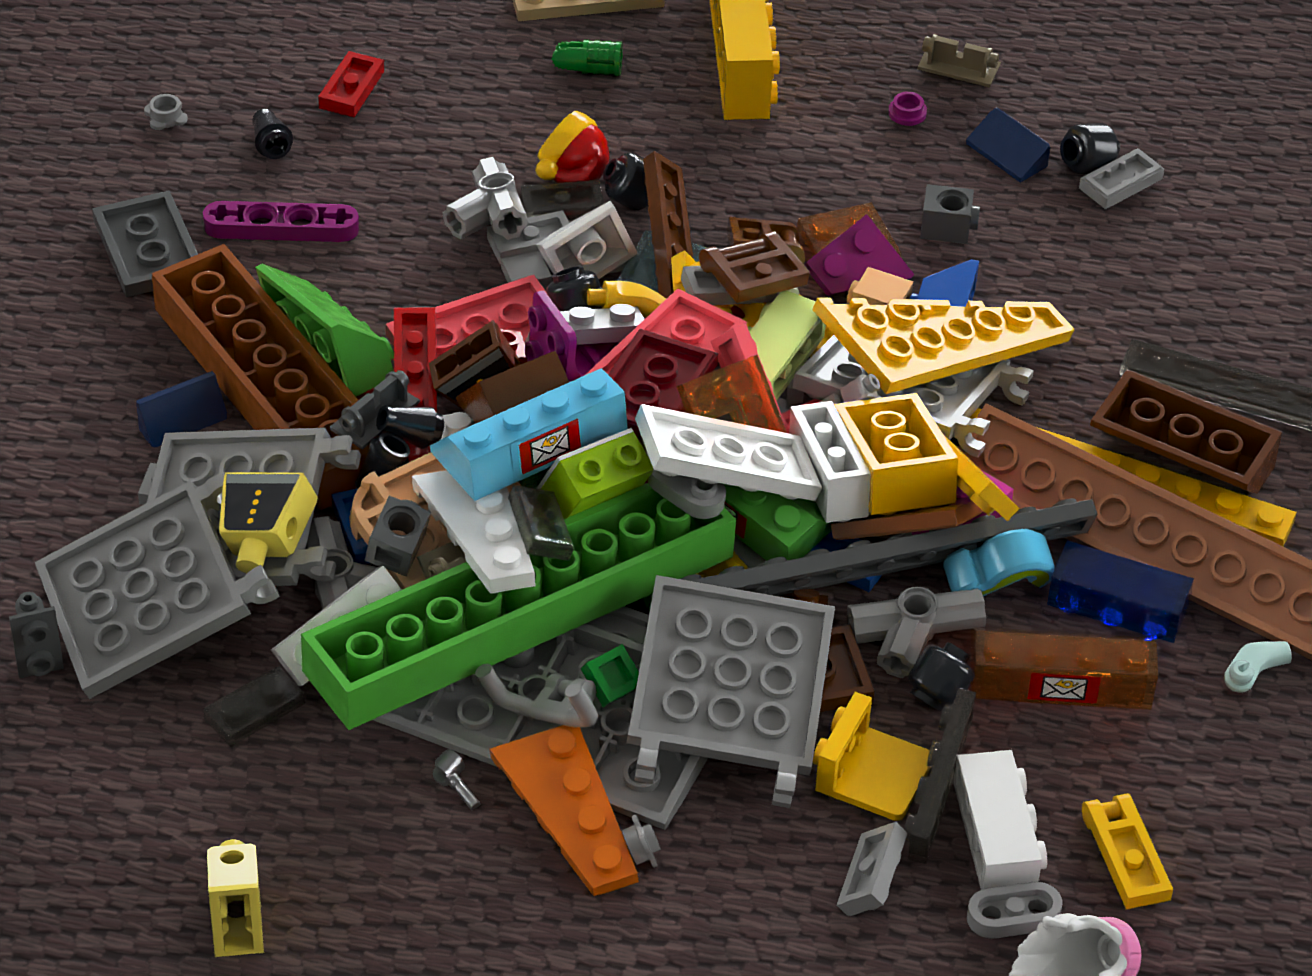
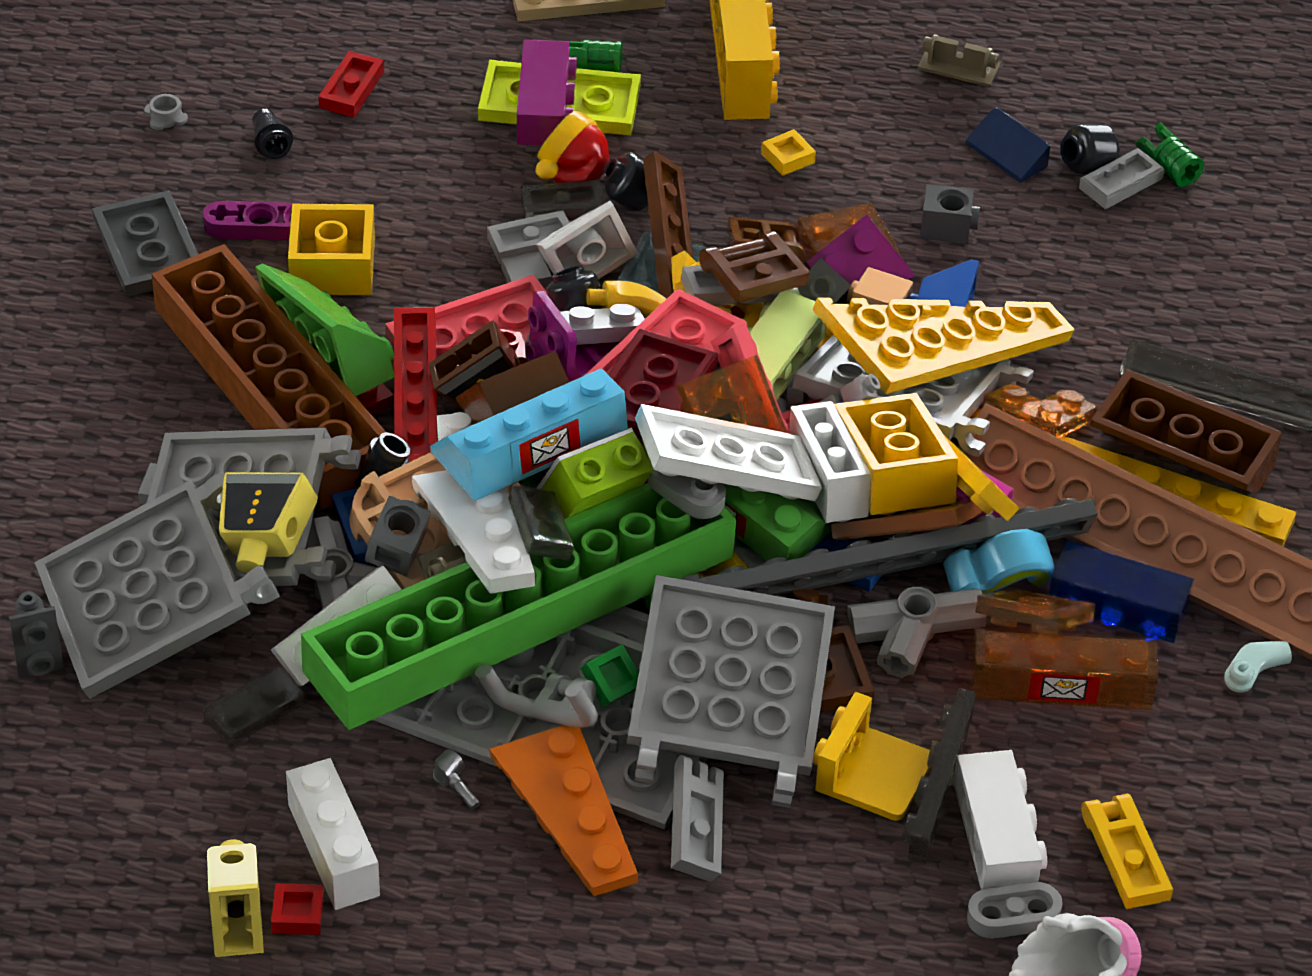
dark blue slope [136,371,227,447] -> none
dark grey hinge [330,370,420,450] -> none
black cone [376,405,444,449] -> none
light grey piece [442,157,528,240] -> none
light grey plate [622,814,661,868] -> none
light grey plate [837,822,907,916] -> none
magenta plate [888,92,927,126] -> none
black head [908,642,975,711] -> none
none -> red plate [271,883,324,935]
none -> white brick [286,758,380,910]
none -> yellow brick [288,204,375,295]
none -> neon yellow plate [478,60,641,136]
none -> magenta brick [517,39,577,146]
none -> light grey hinge [671,755,724,882]
none -> yellow plate [761,129,816,176]
none -> dark grey brick [797,258,851,304]
none -> clear orange plate [975,589,1095,635]
none -> clear orange plate [982,384,1098,439]
none -> green hinge [1135,122,1204,187]

